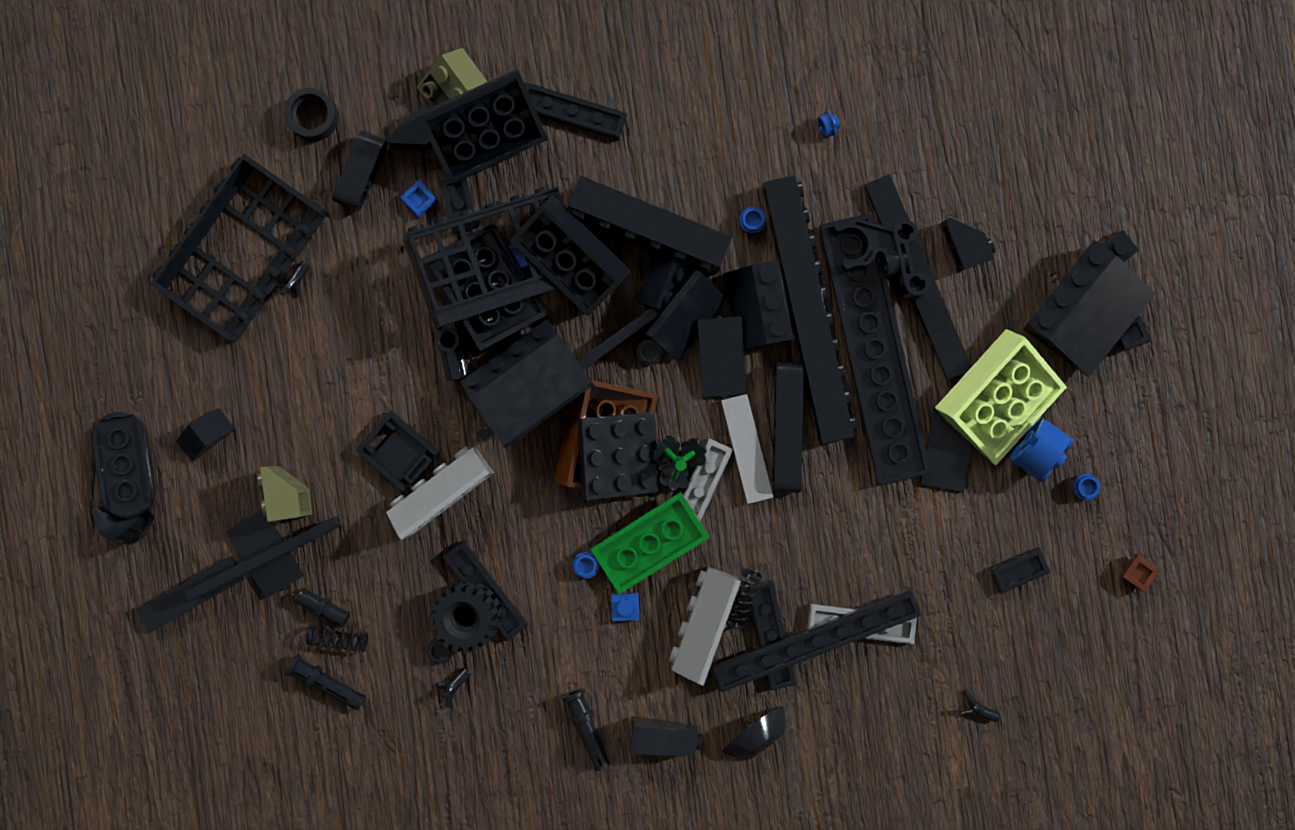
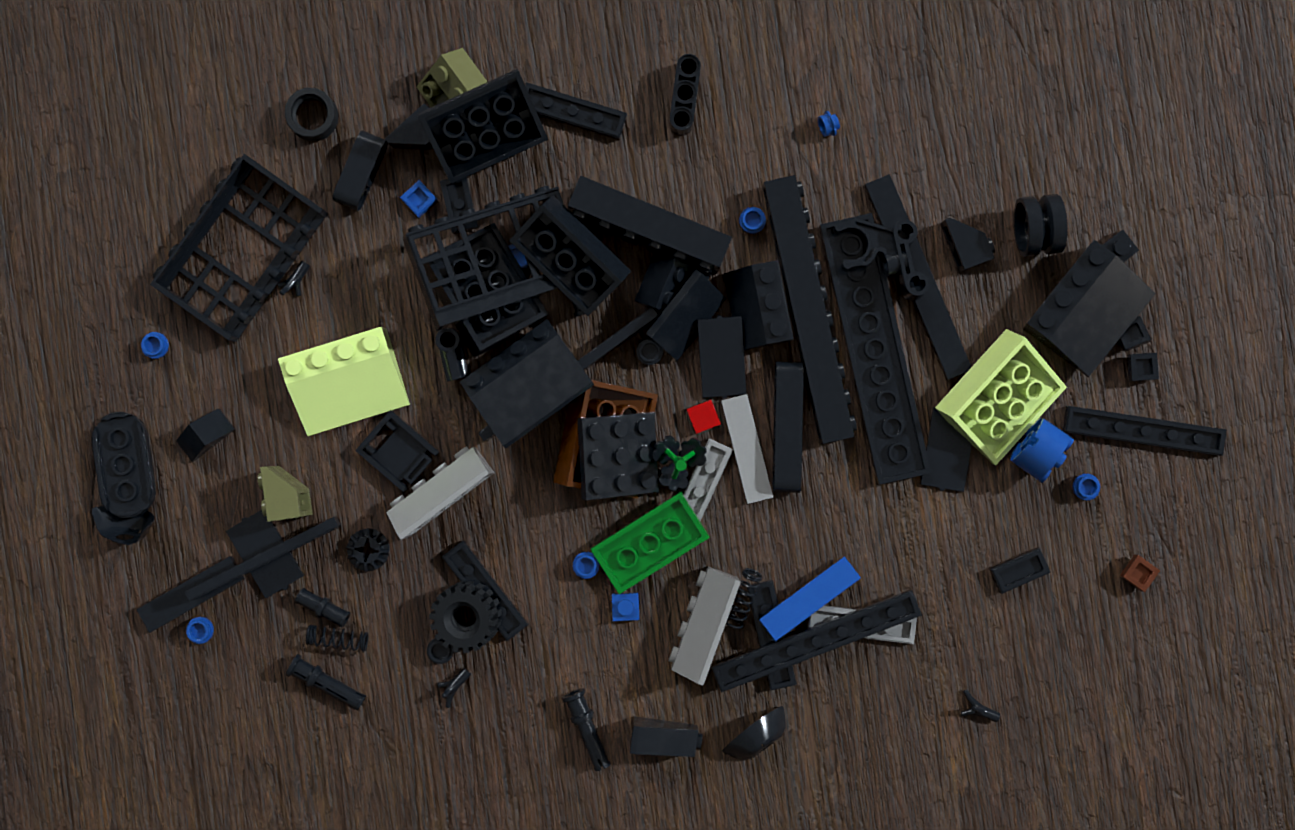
none -> blue plate [141,332,169,359]
none -> blue plate [186,617,214,644]
none -> yellowish green slope [278,327,410,436]
none -> black gear [346,528,390,571]
none -> black beam [669,54,701,136]
none -> red tile [686,400,721,434]
none -> blue tile [759,556,861,642]
none -> black wheel [1013,194,1068,257]
none -> black tile [1062,406,1227,456]
none -> black plate [1127,353,1159,381]

